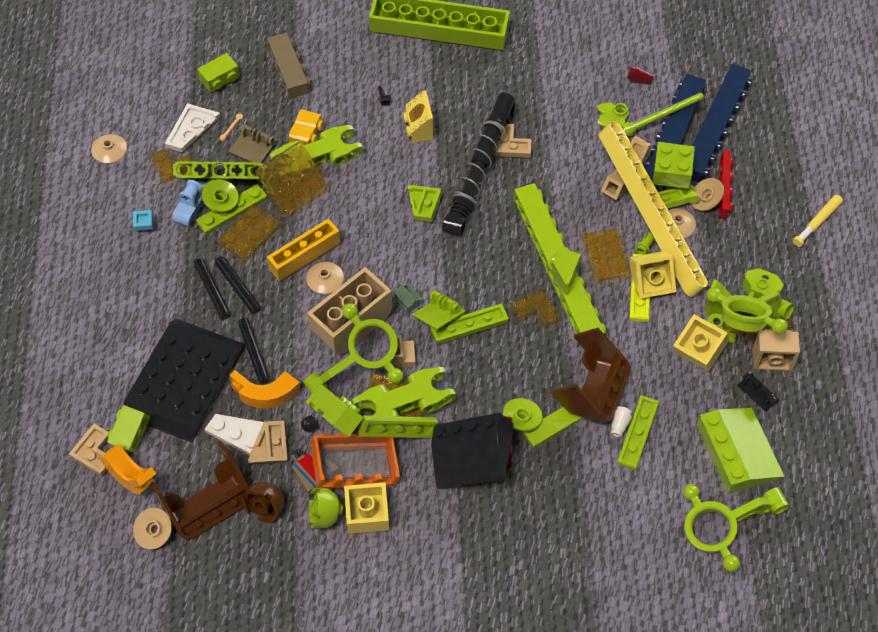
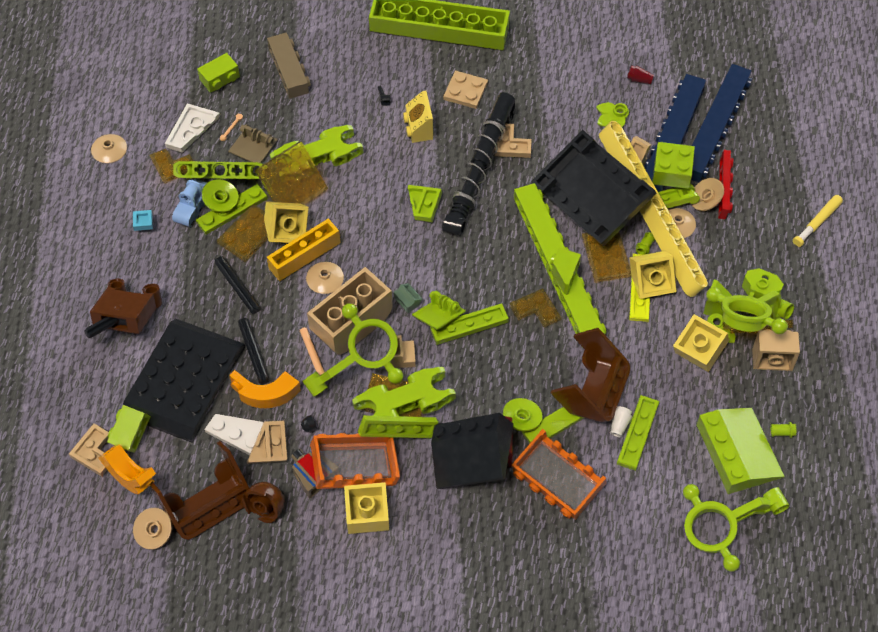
black axle [194,258,230,320] -> none
yellow brick [288,109,324,146] -> none
lime wedge [306,383,364,437] -> none
lime cylinder [308,487,343,529] -> none
lime piece [622,93,704,137] -> none
black hinge [737,372,780,412] -> none
none -> reddish brown piece [84,278,162,338]
none -> light yellow slope [264,202,309,243]
none -> light nougat bar [300,328,324,375]
none -> tan plate [444,71,488,109]
none -> window [512,429,607,520]
none -> black slope [531,129,656,247]
none -> lime pin [770,422,796,438]

